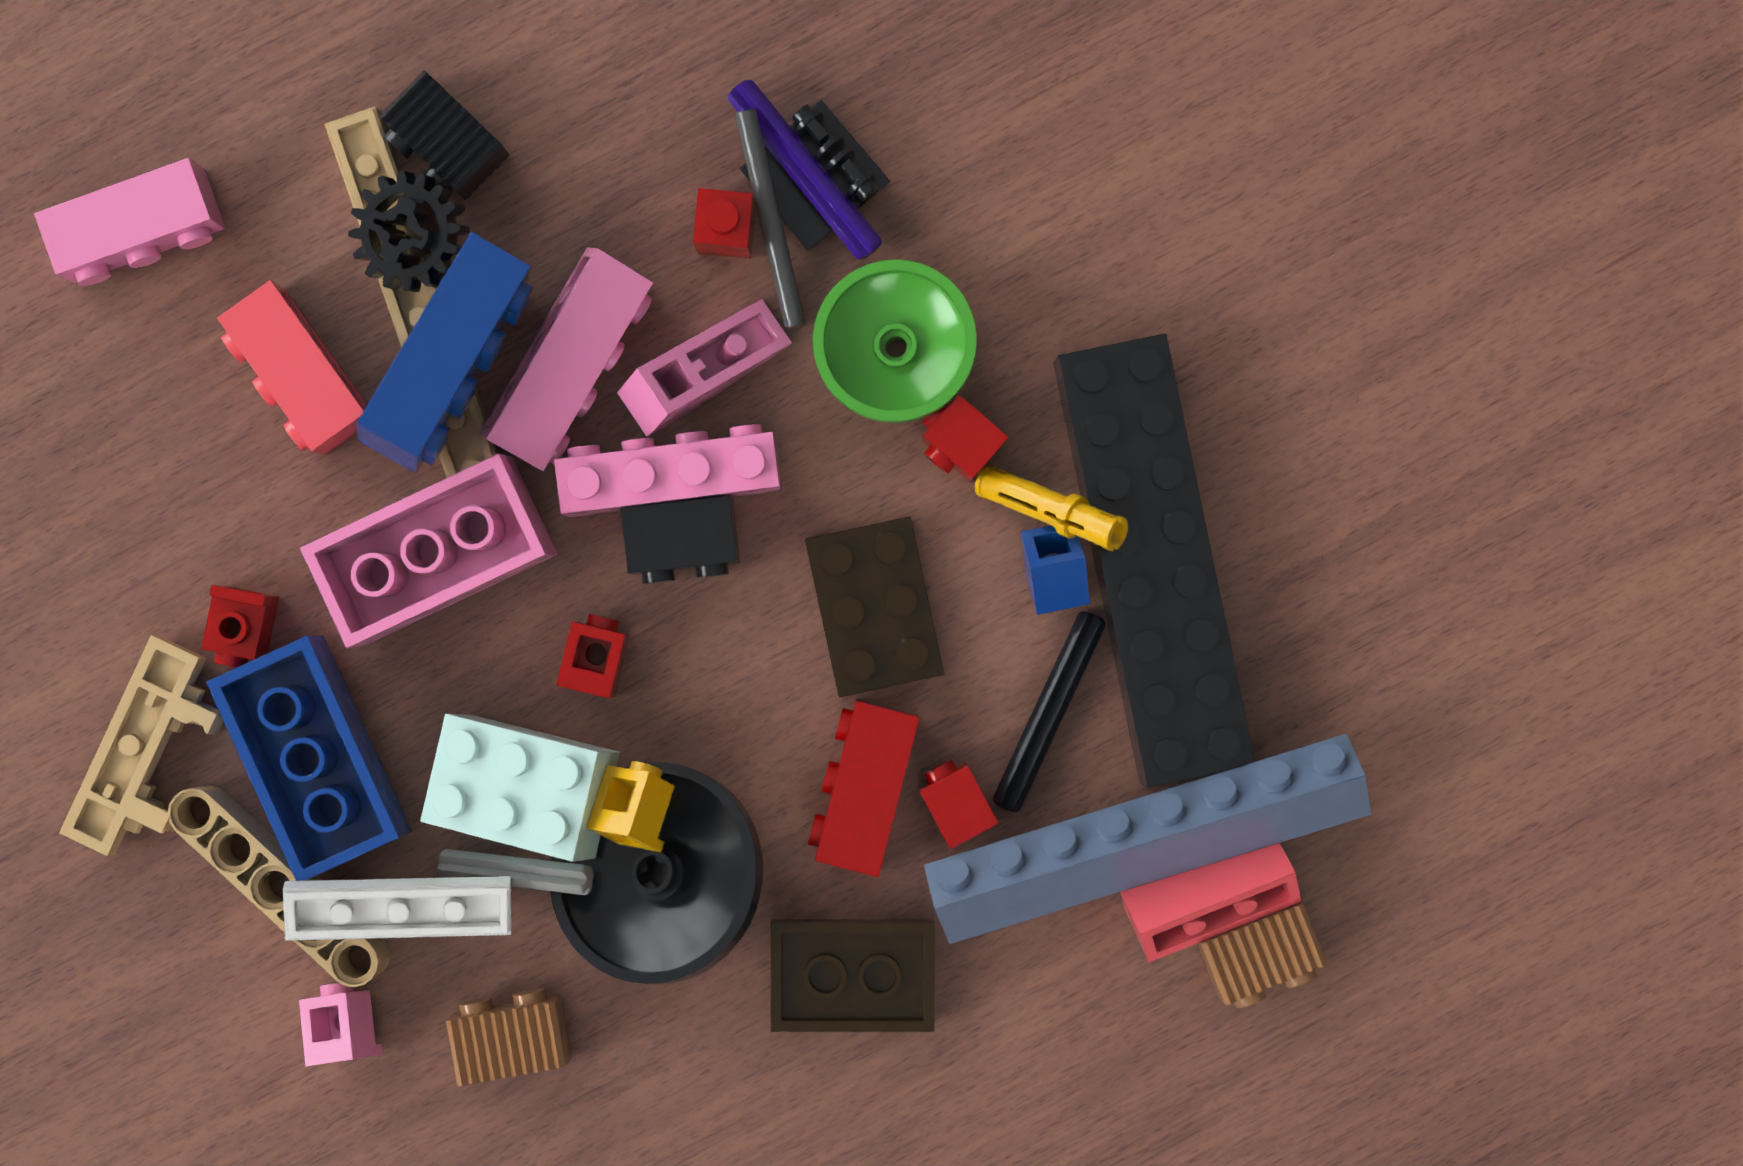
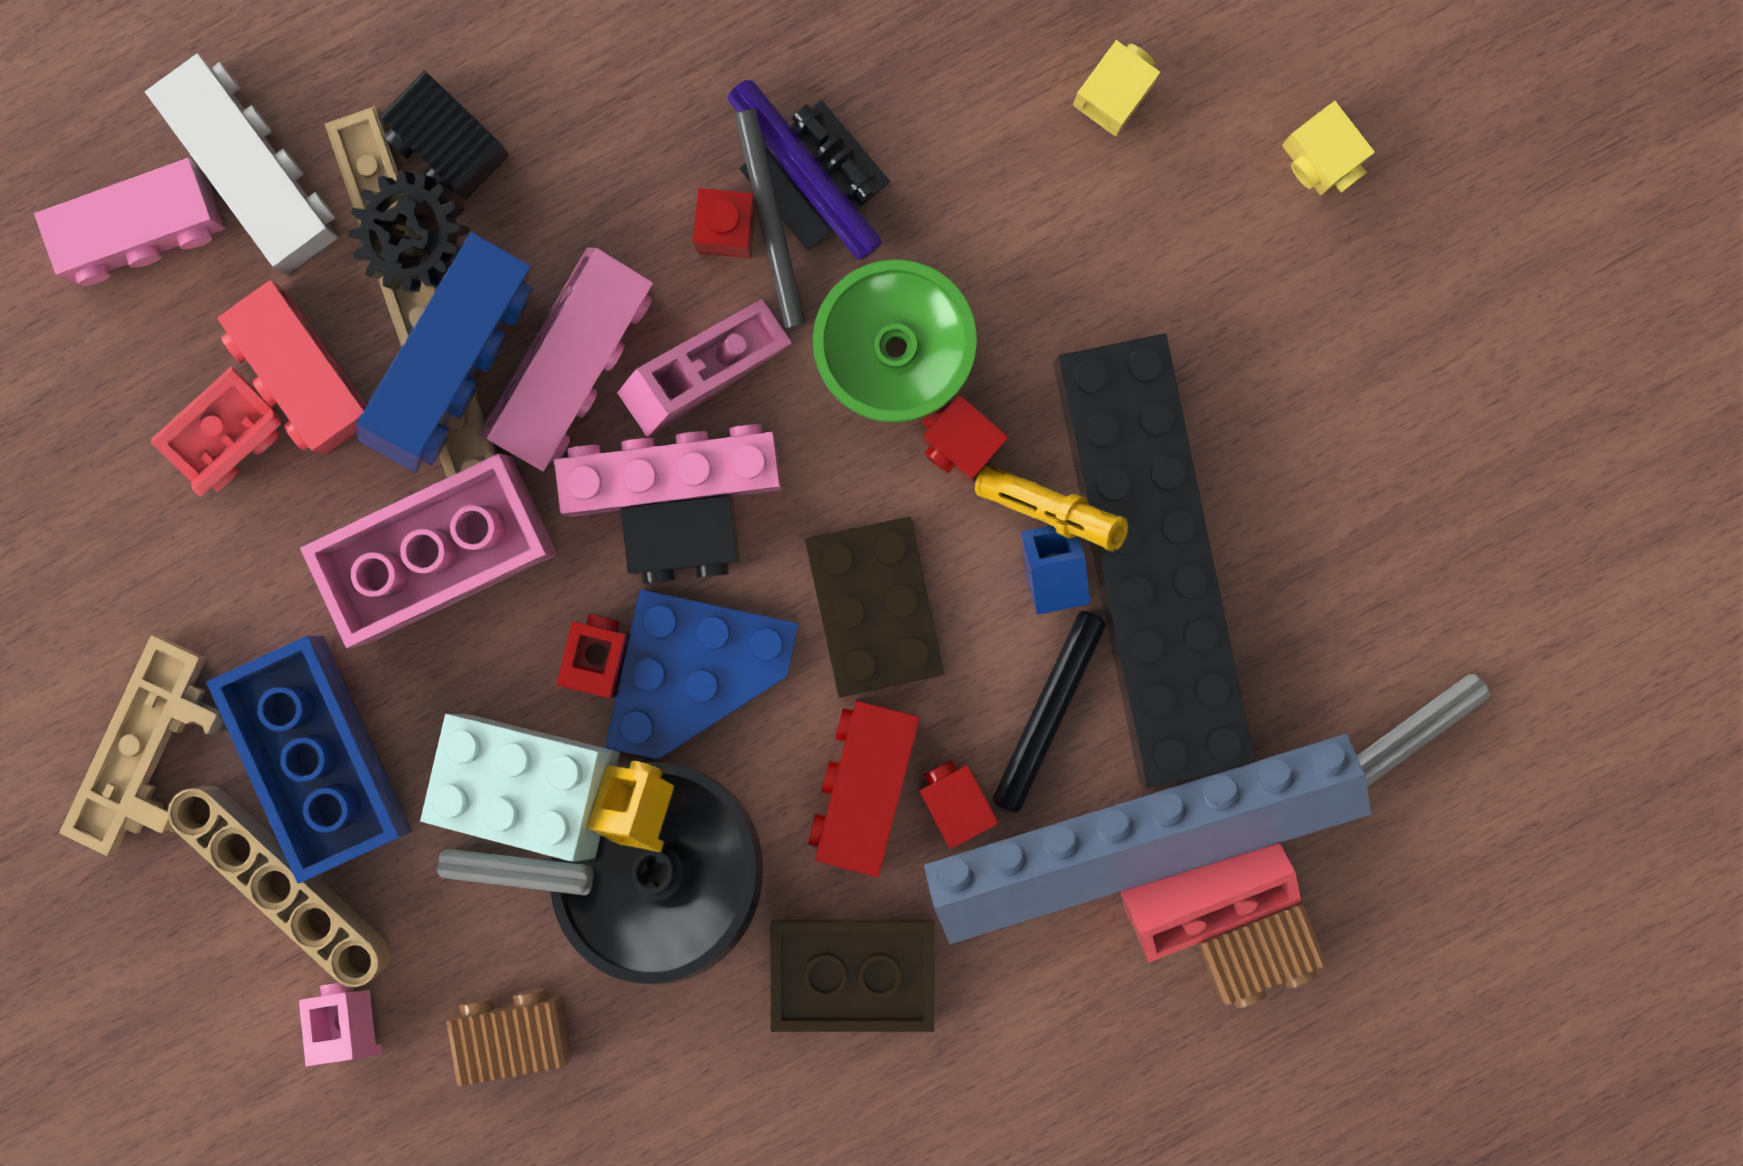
red brick [201,585,279,667] -> none
white tile [283,876,512,941] -> none
none -> white brick [144,53,339,275]
none -> coral bracket [151,366,281,497]
none -> blue plate [605,589,799,759]
none -> light yellow brick [1073,40,1160,137]
none -> light yellow brick [1282,101,1375,195]
none -> light grey axle [1357,674,1491,787]

